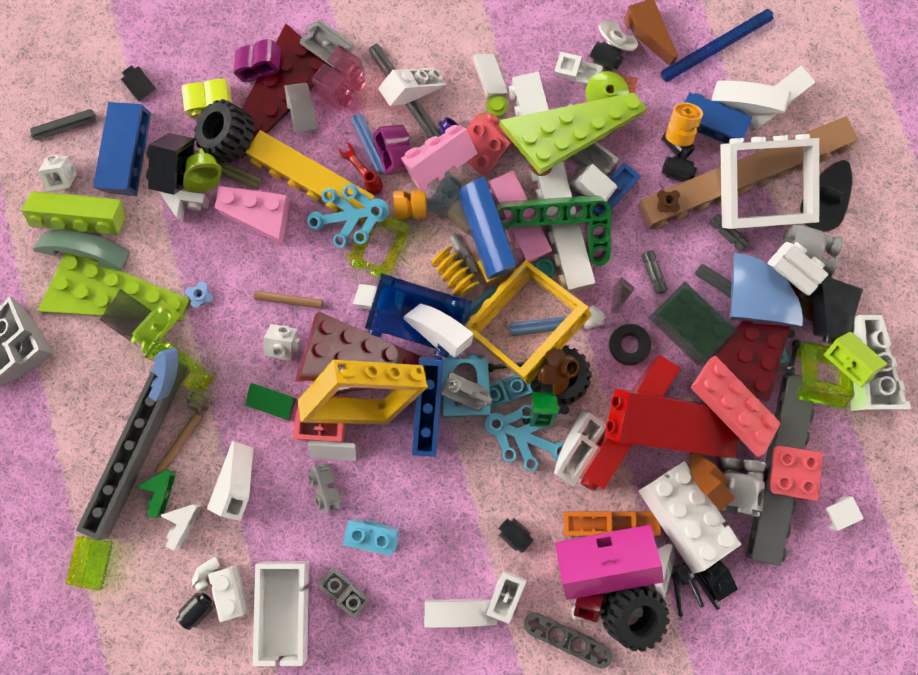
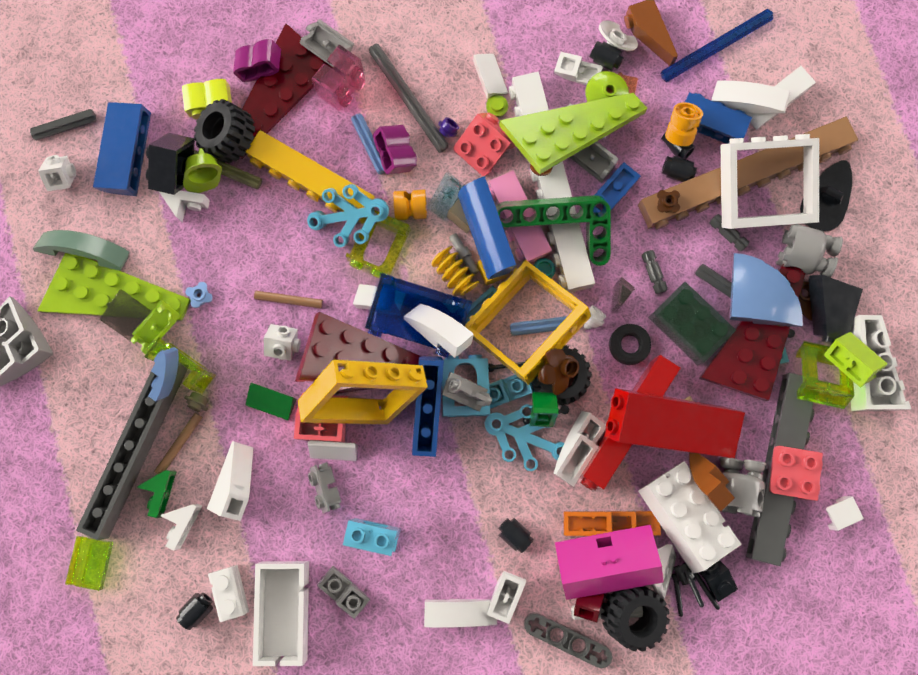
lime brick [21,191,126,235] -> none
black bracket [121,65,156,101] -> none
white arm [192,557,221,592] -> none
bright pink wedge [215,186,291,245] -> none
light grey slope [285,83,317,133] -> none
red brick [339,142,383,195] -> none
white slope [378,68,446,106] -> none
bright pink wedge [401,125,478,193] -> none
white slope [569,164,617,202] -> none
coral plate [690,355,781,457] -> none
white brick [767,242,828,296] -> none
black hinge [785,340,801,376] -> none

